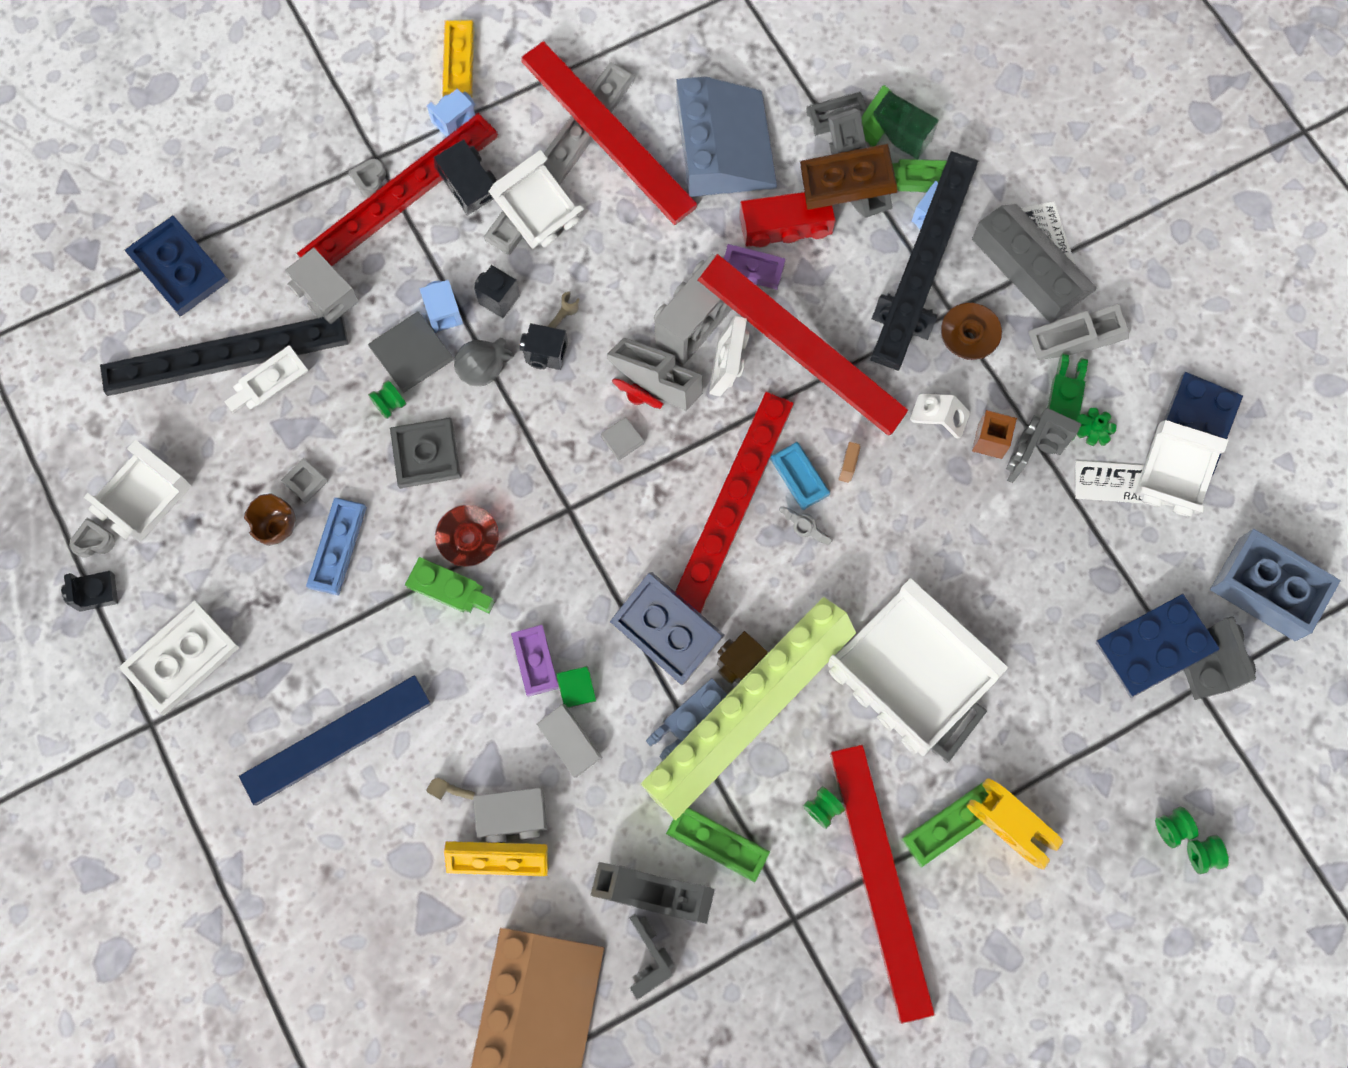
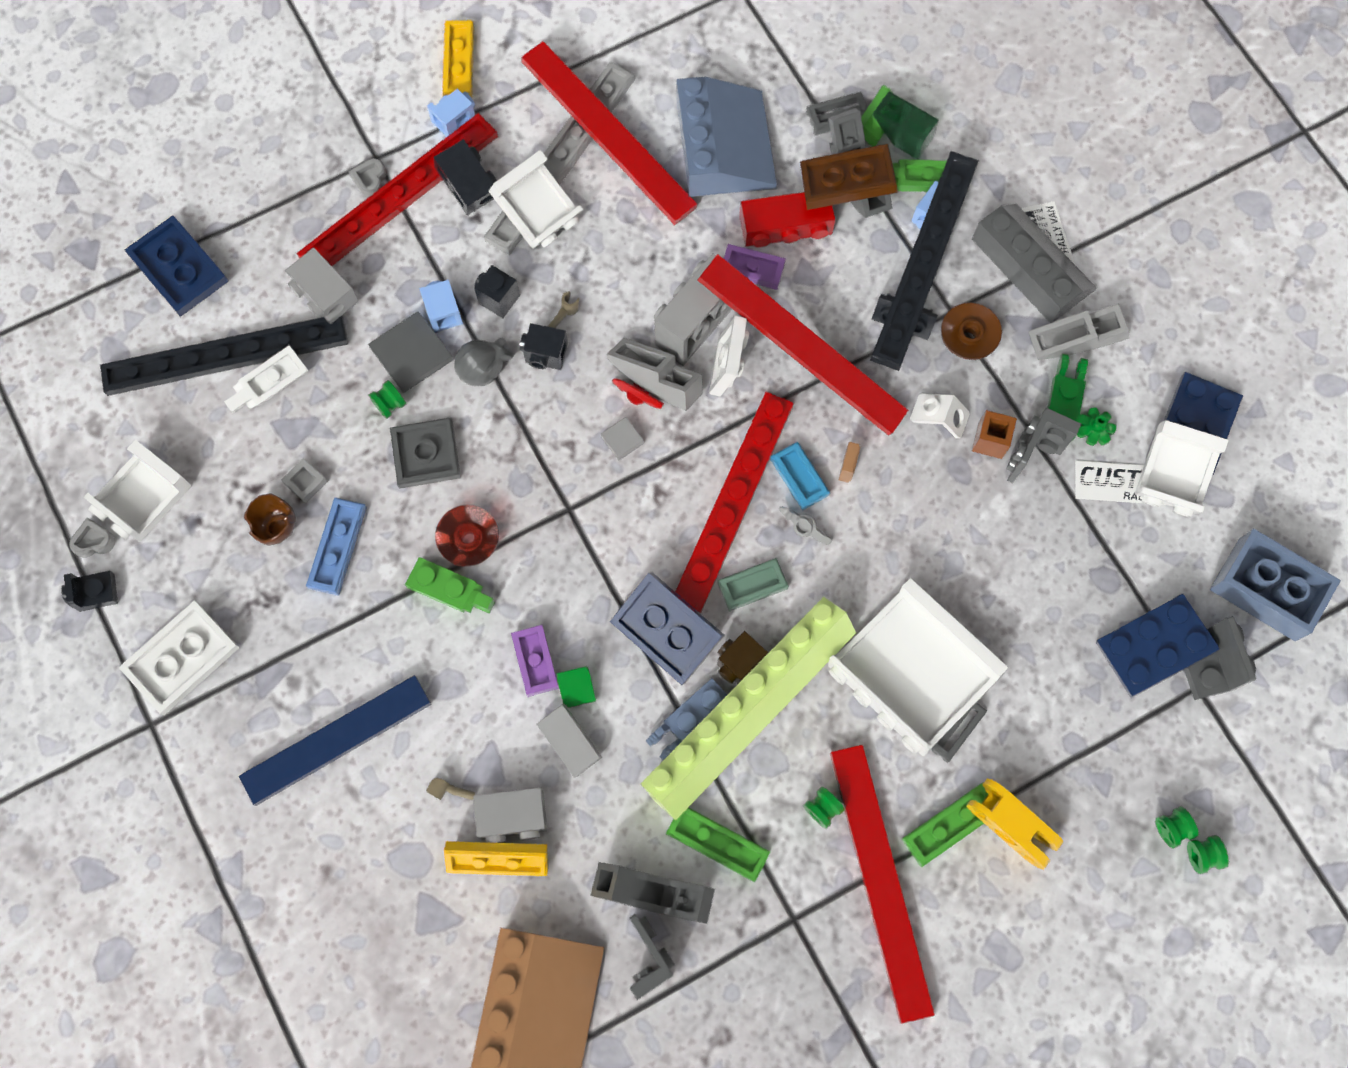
none -> sand green tile [717,558,789,612]

